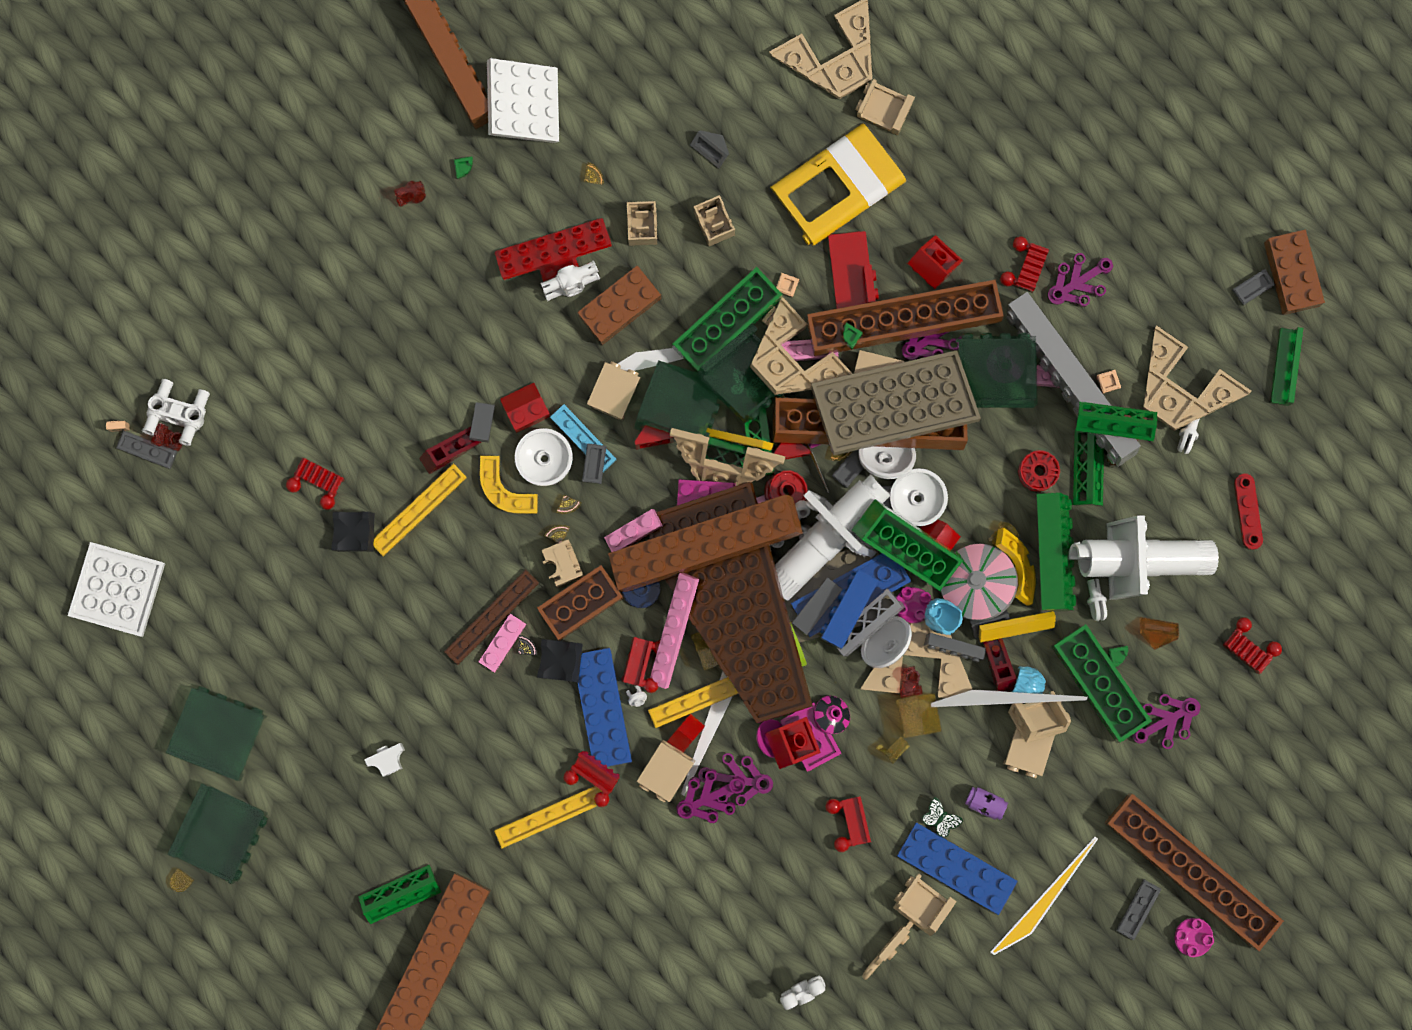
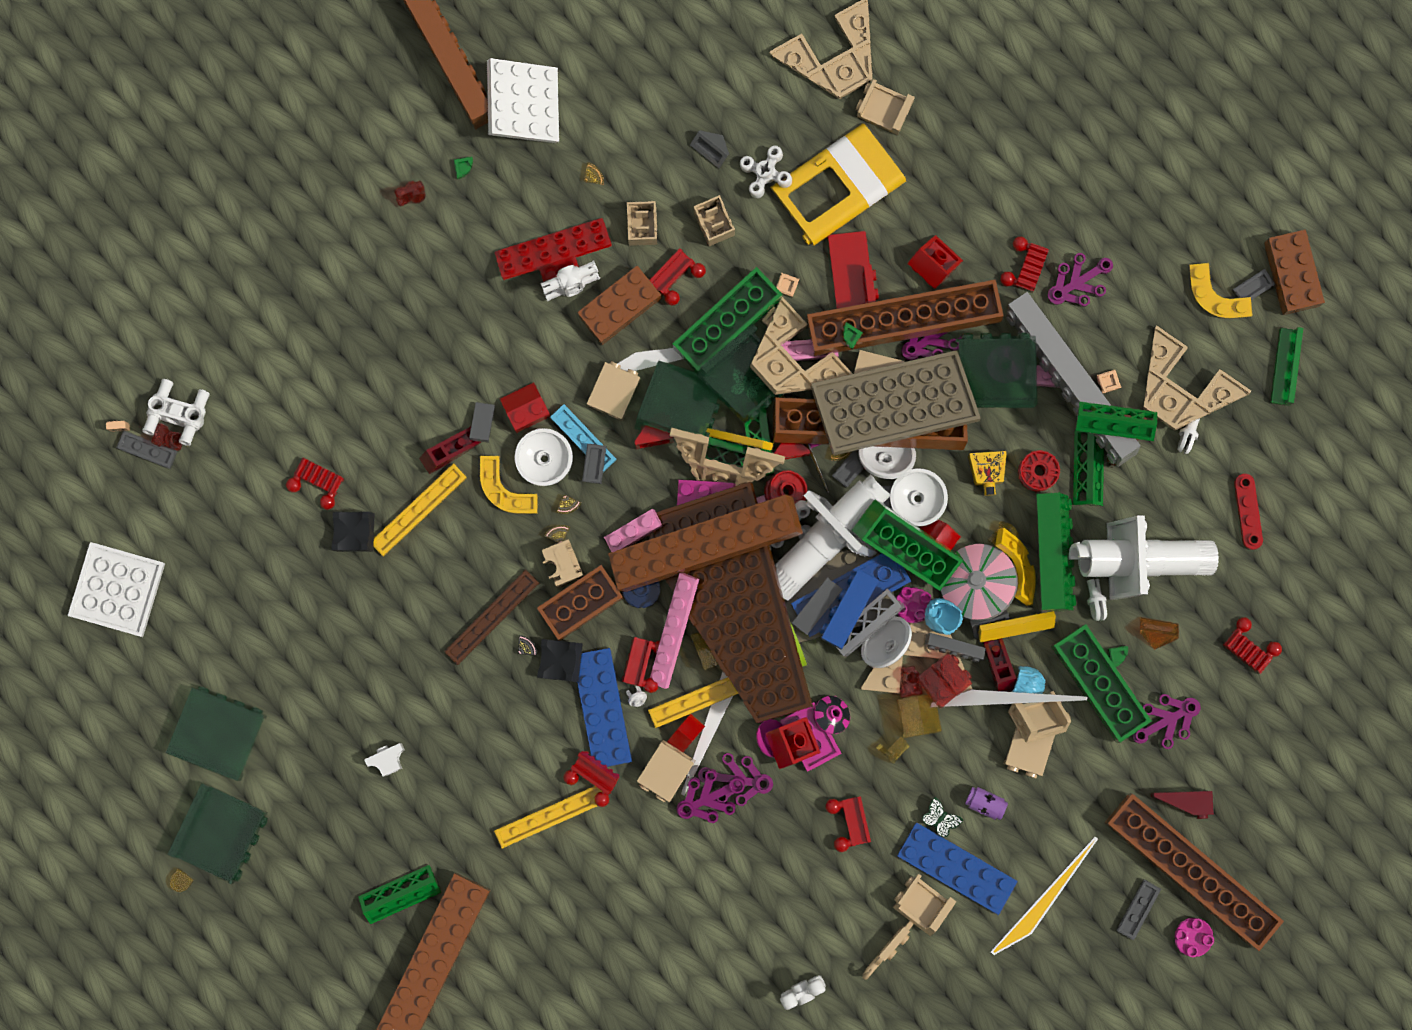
bright pink plate [479,614,527,672] -> none
none -> red gear [650,248,706,306]
none -> white gear [740,146,792,198]
none -> clear red plate [916,653,972,709]
none -> yellow torso [968,451,1006,496]
none -> dark red slope [1151,791,1214,819]
none -> yellow plate [1189,263,1252,319]

